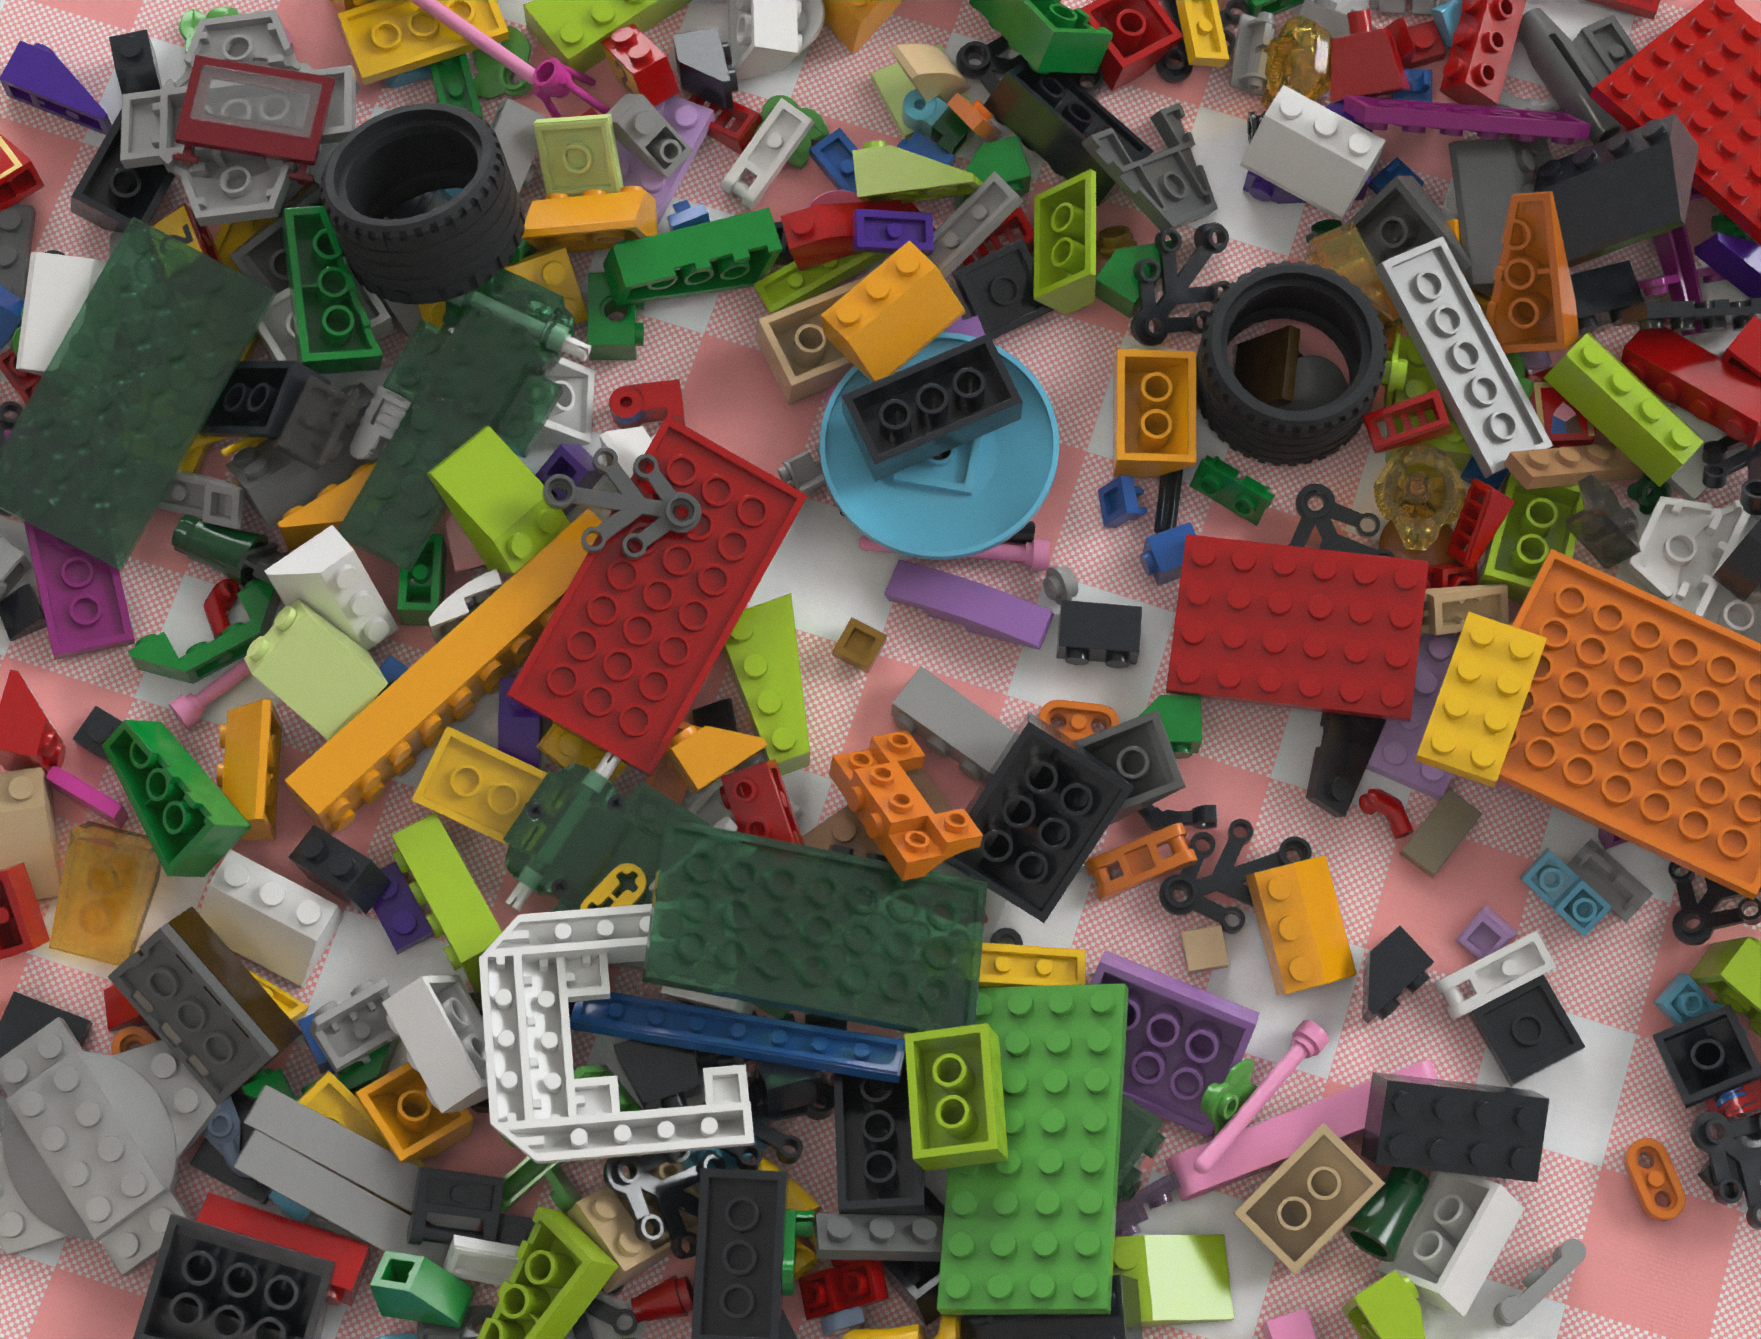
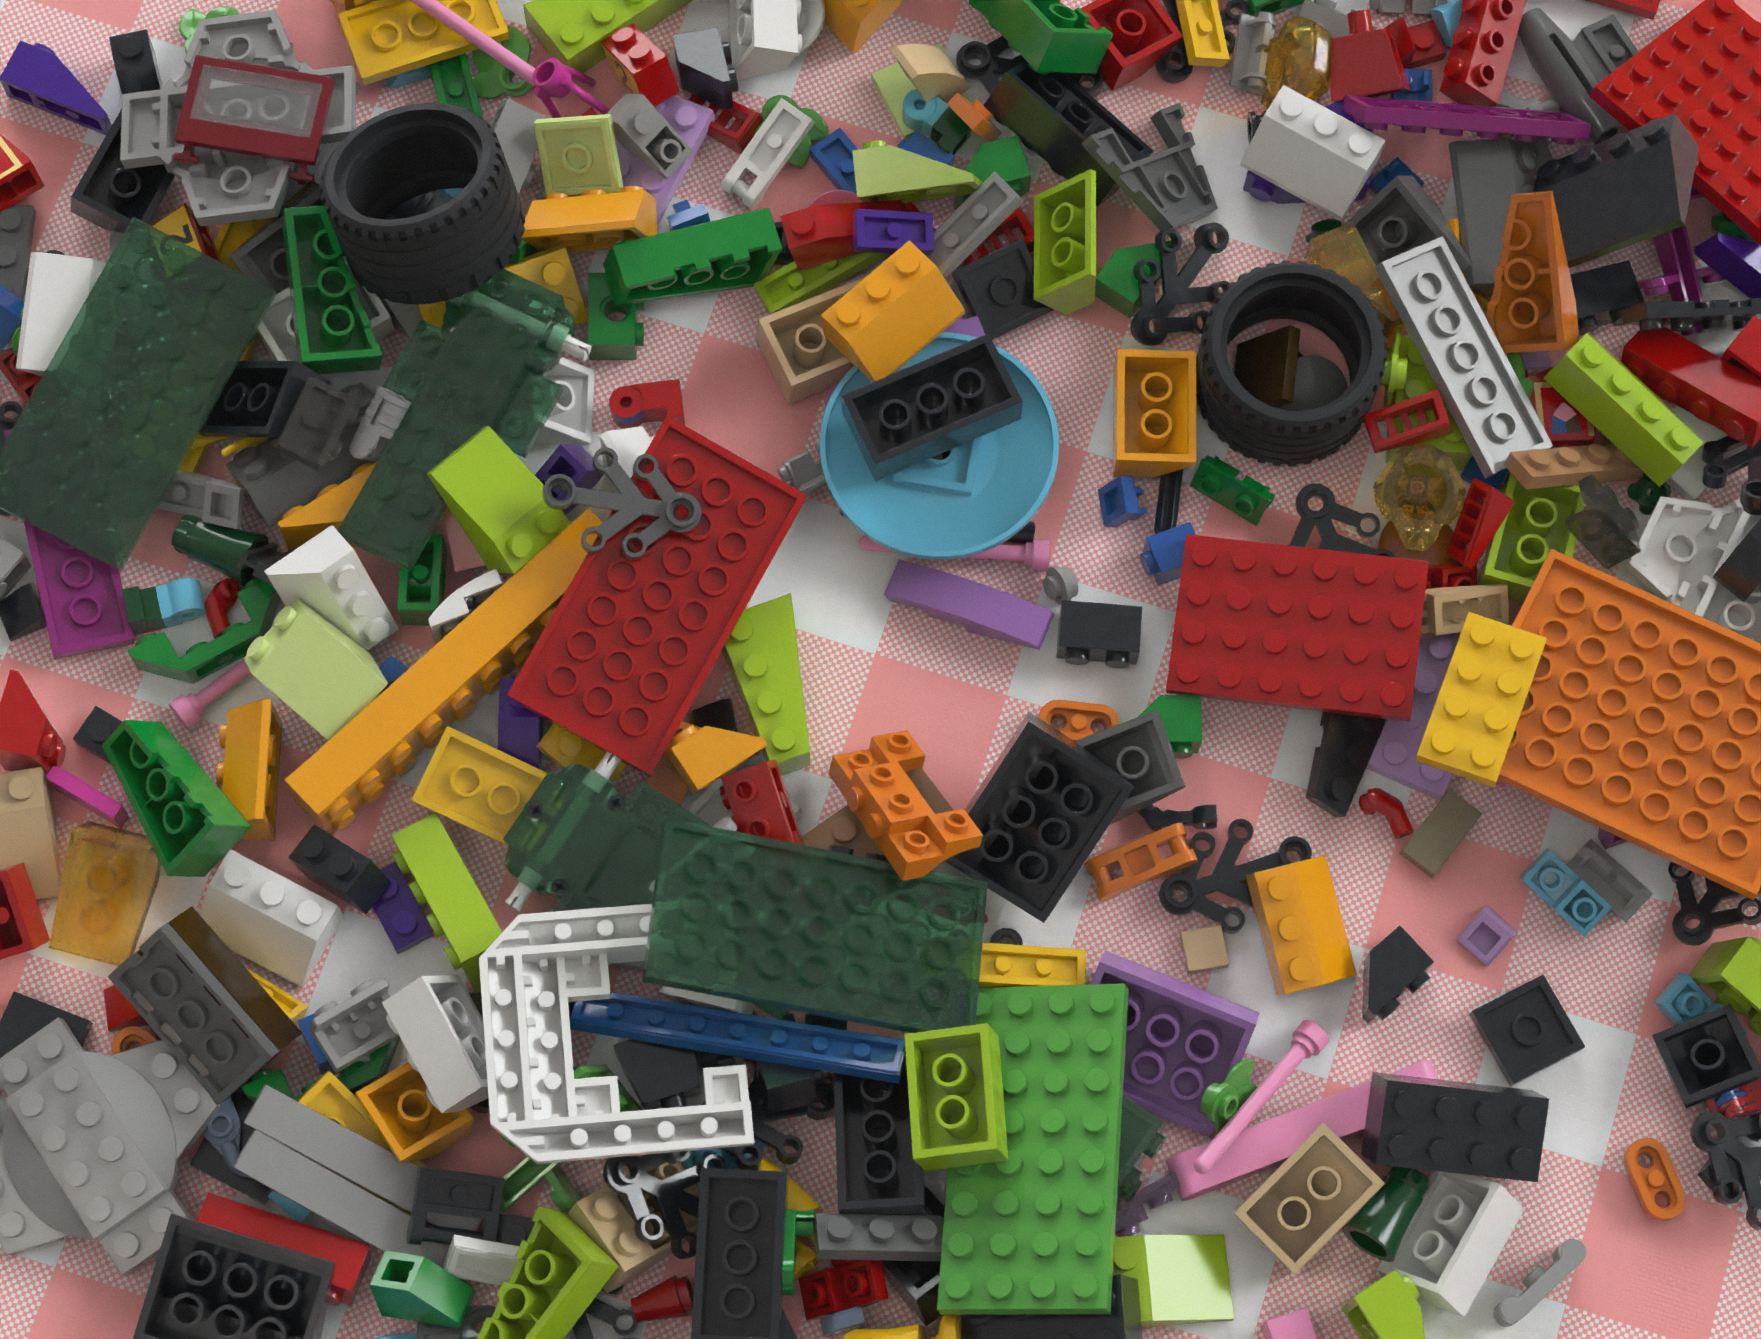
yellow beam [580,863,647,909] -> none
pearl gold plate [832,617,887,673] -> none
light grey brick [891,666,1015,781] -> none
pearl gold plate [1096,225,1138,258] -> none
white plate [1433,930,1556,1020] -> none
none -> leg [122,578,206,635]

